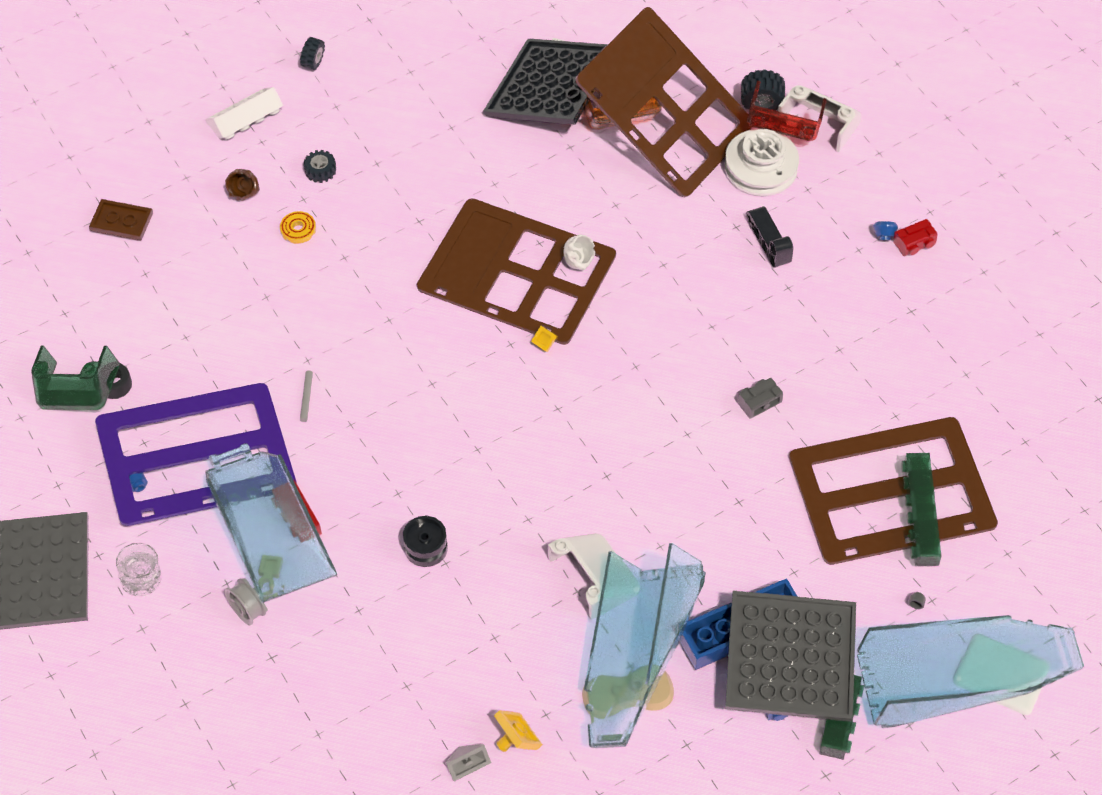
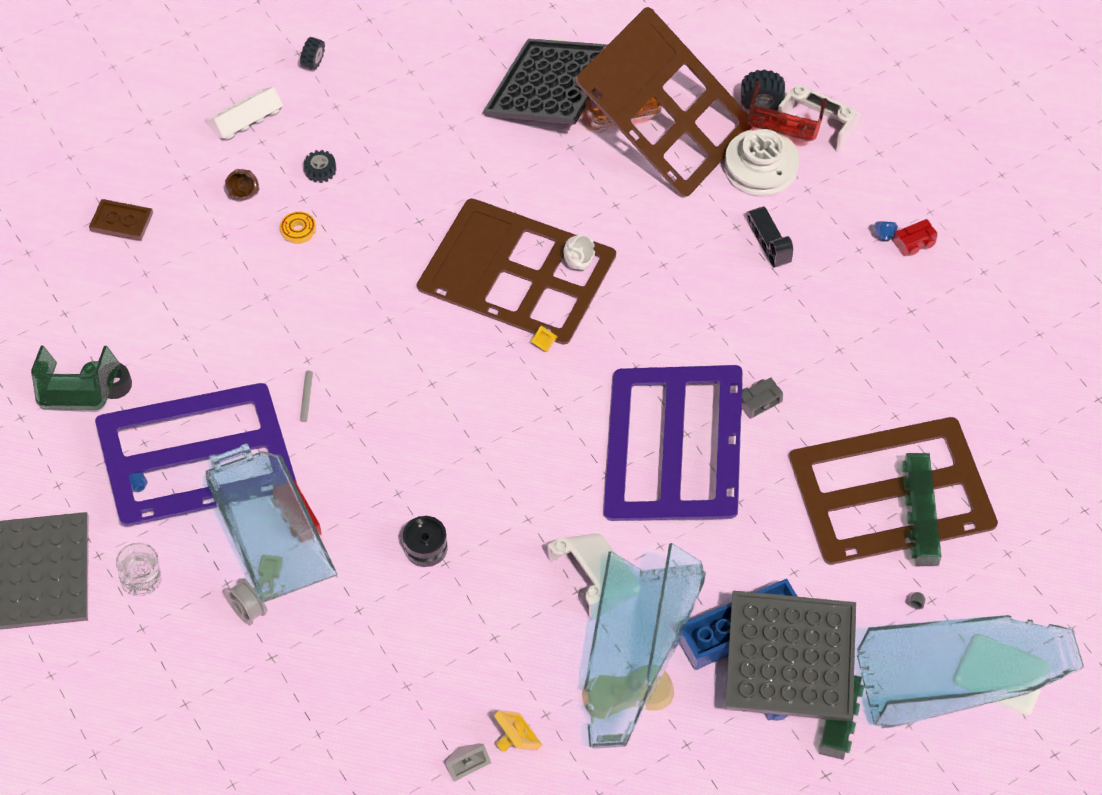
none -> dark purple door [604,365,743,521]

